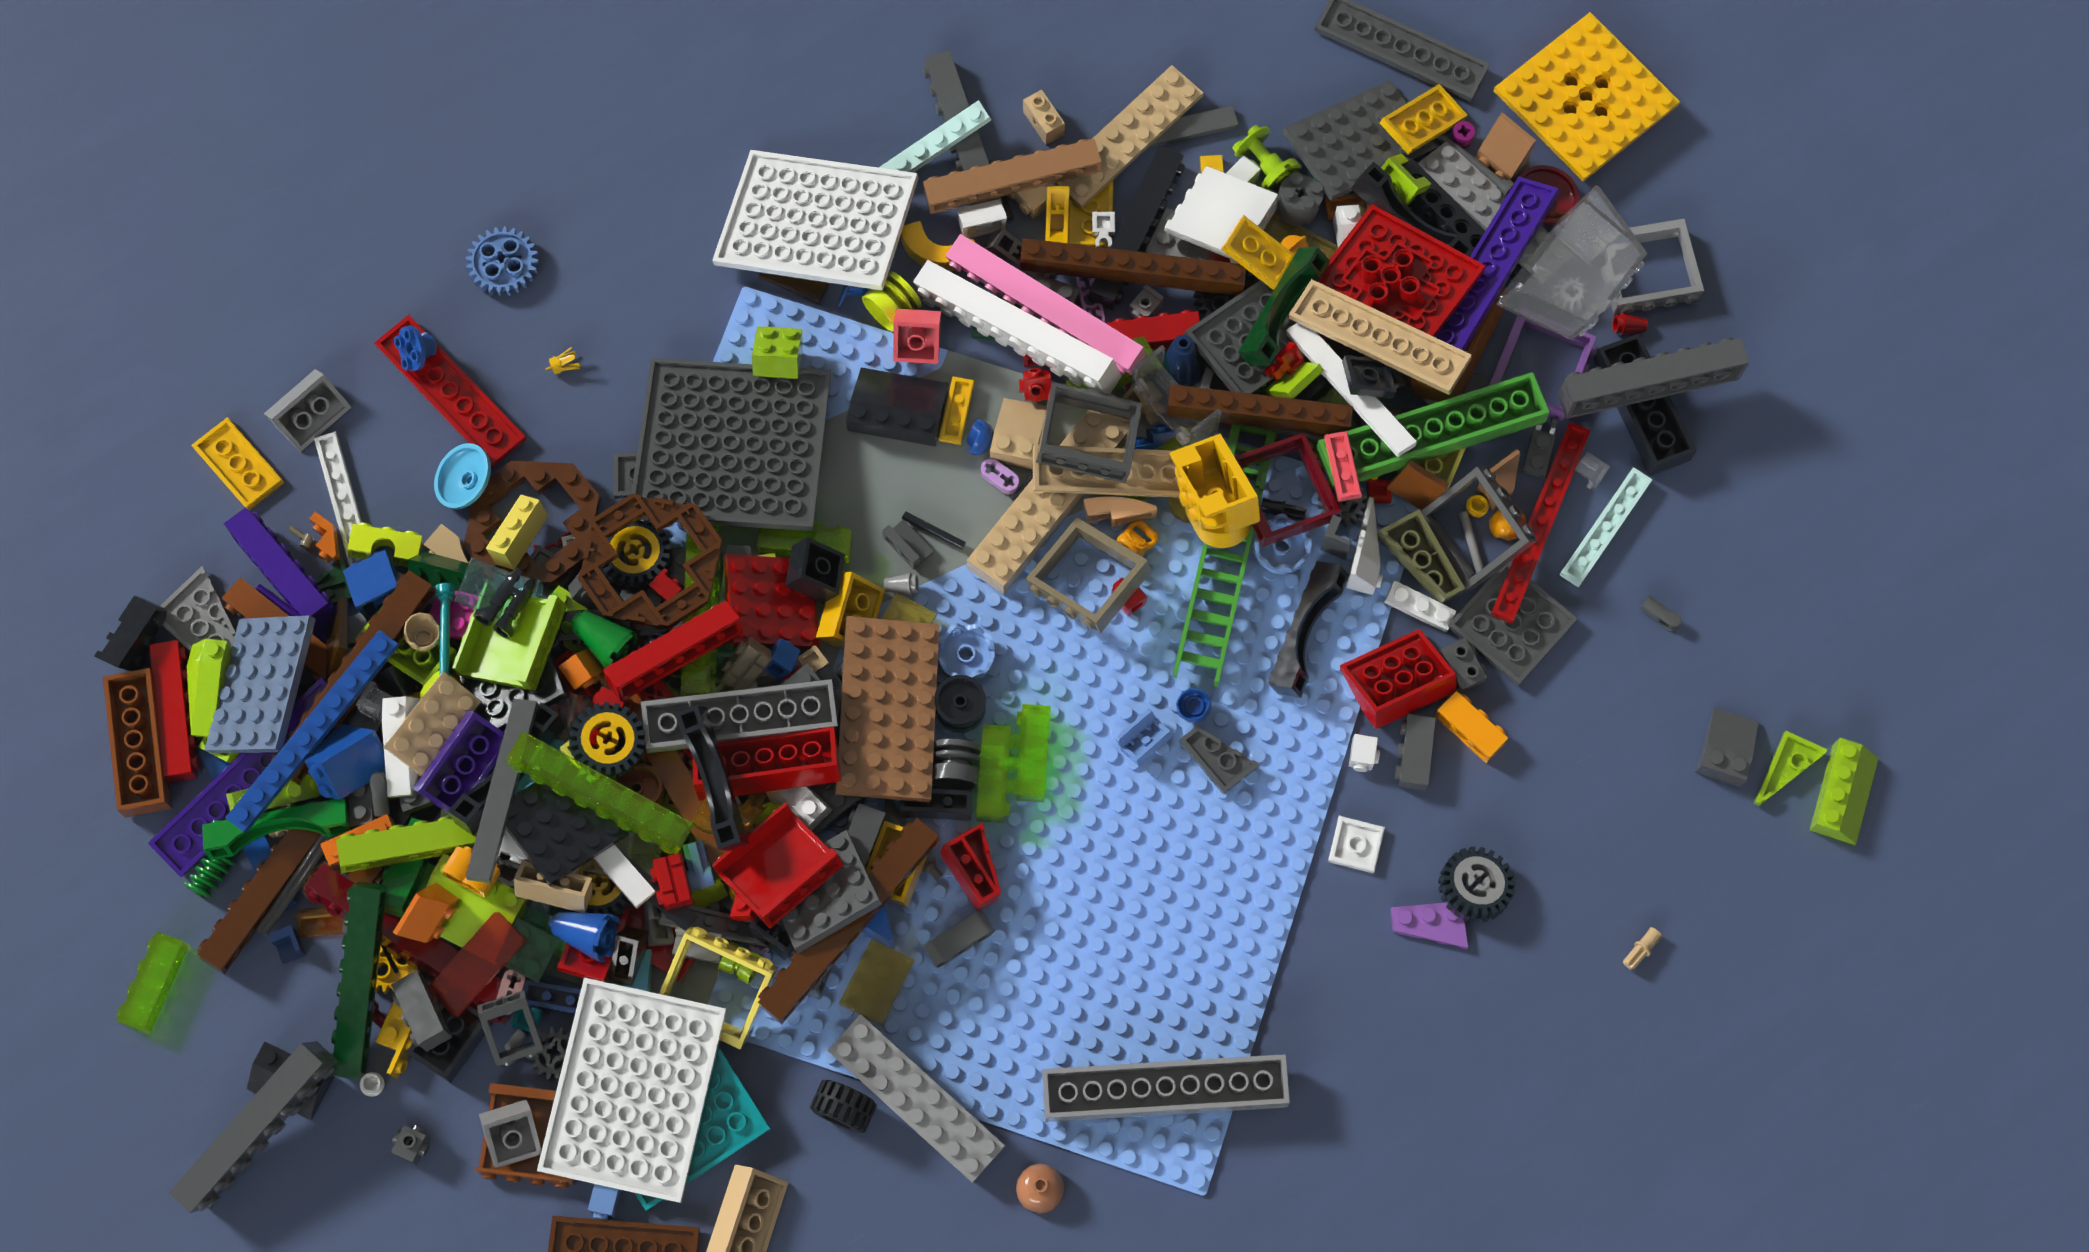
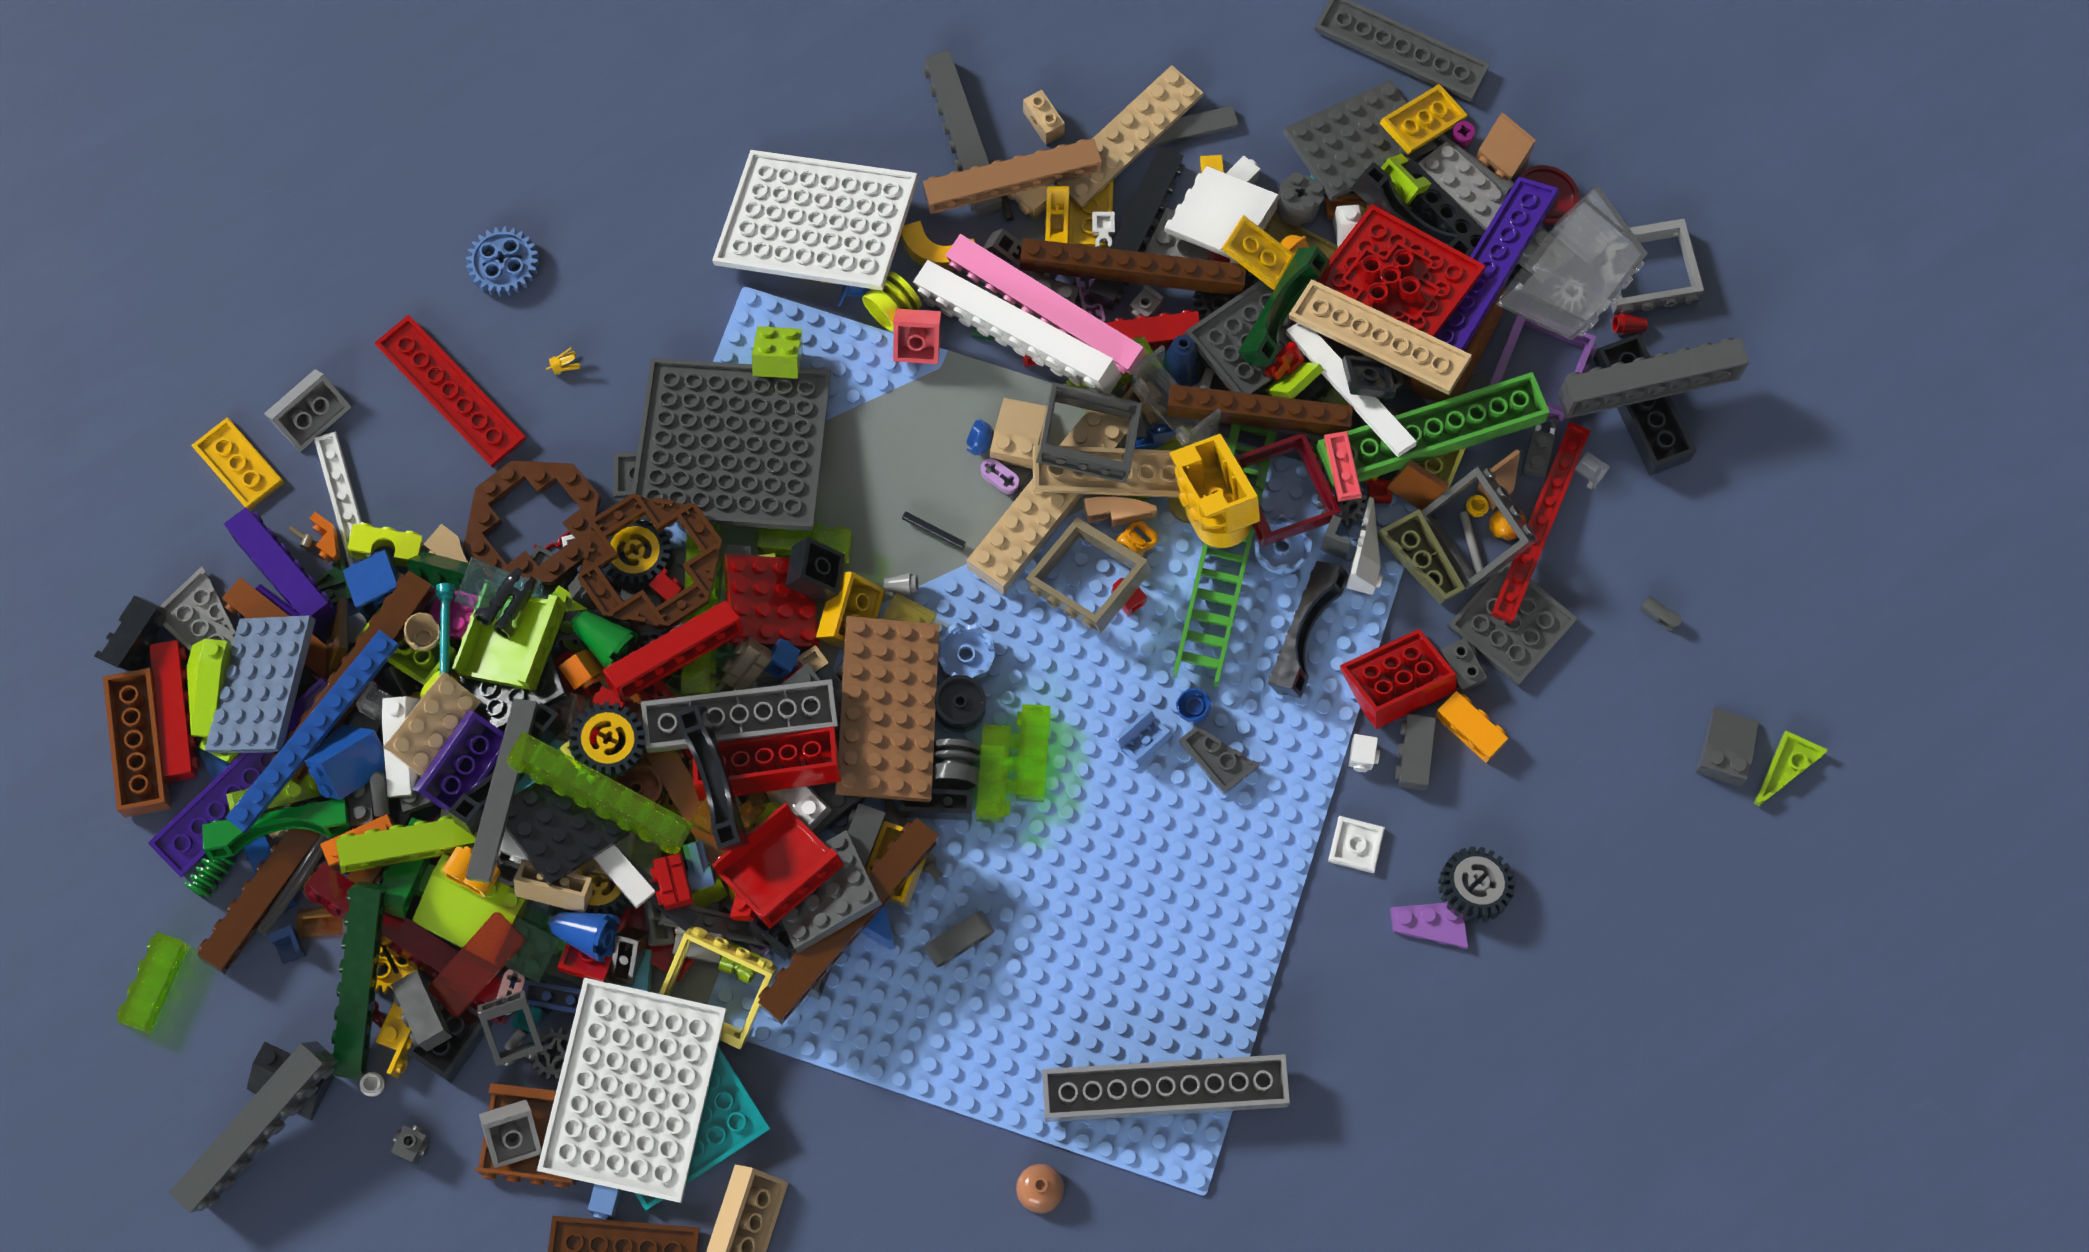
orange slope [393,883,459,943] -> none
blue plate [394,326,437,371] -> none
medium azure dish [434,443,491,509] -> none
light yellow brick [486,495,549,570] -> none
dark brown tile [759,272,829,305] -> none
black tyre [809,1080,877,1133] -> none
light grey brick [828,1014,1006,1183] -> none
clear yellow tile [839,939,914,1025] -> none
black slope [846,367,949,447] -> none
light aqua plate [879,100,991,173] -> none
dark grey panel [882,520,933,570] -> none
yellow tile [939,376,975,445] -> none
red wedge [940,822,1001,912] -> none
white slope [957,199,1007,239] -> none
red brick [1019,368,1051,402] -> none
lime piece [1232,125,1302,193] -> none
black axle [1261,497,1306,520] -> none
white plate [1384,581,1456,633] -> none
yellow plate [1494,12,1680,182] -> none
light aqua plate [1560,467,1653,588] -> none
tan axle [1623,927,1662,970] -> none
lime slope [1809,738,1879,845] -> none

